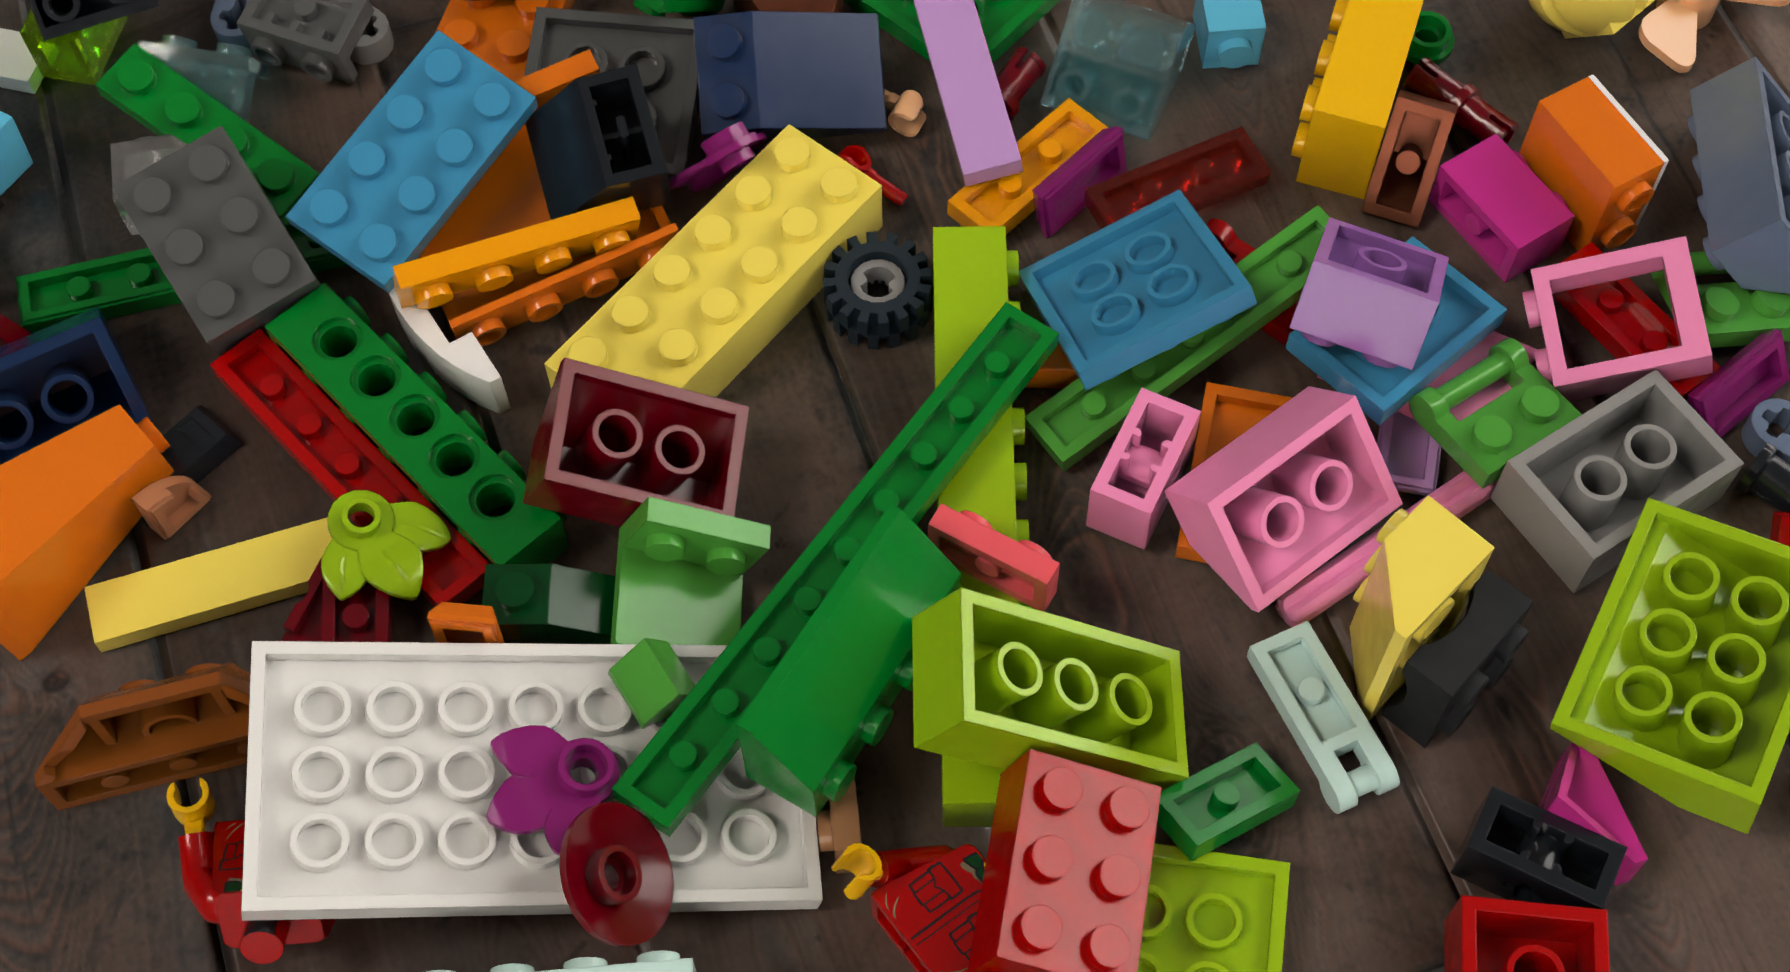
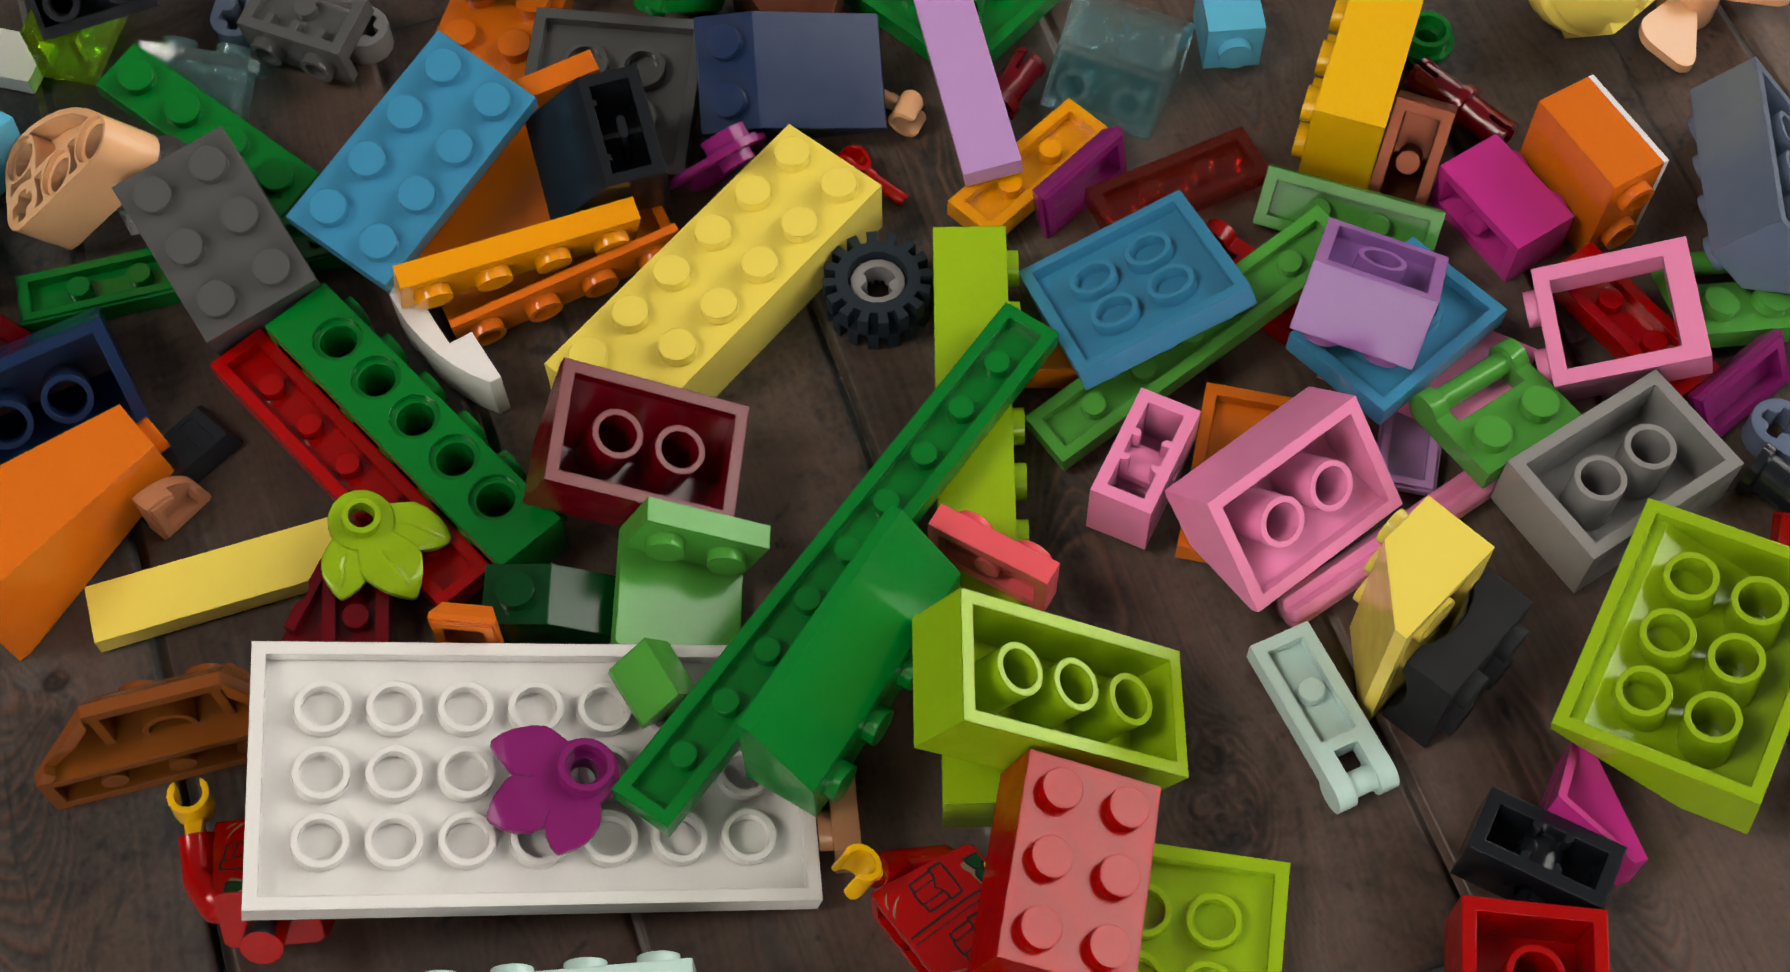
dark red dish [559,802,674,948] -> none
green plate [1157,742,1300,862] -> none
none -> light nougat beam [5,107,160,250]
none -> bright green plate [1252,163,1446,252]

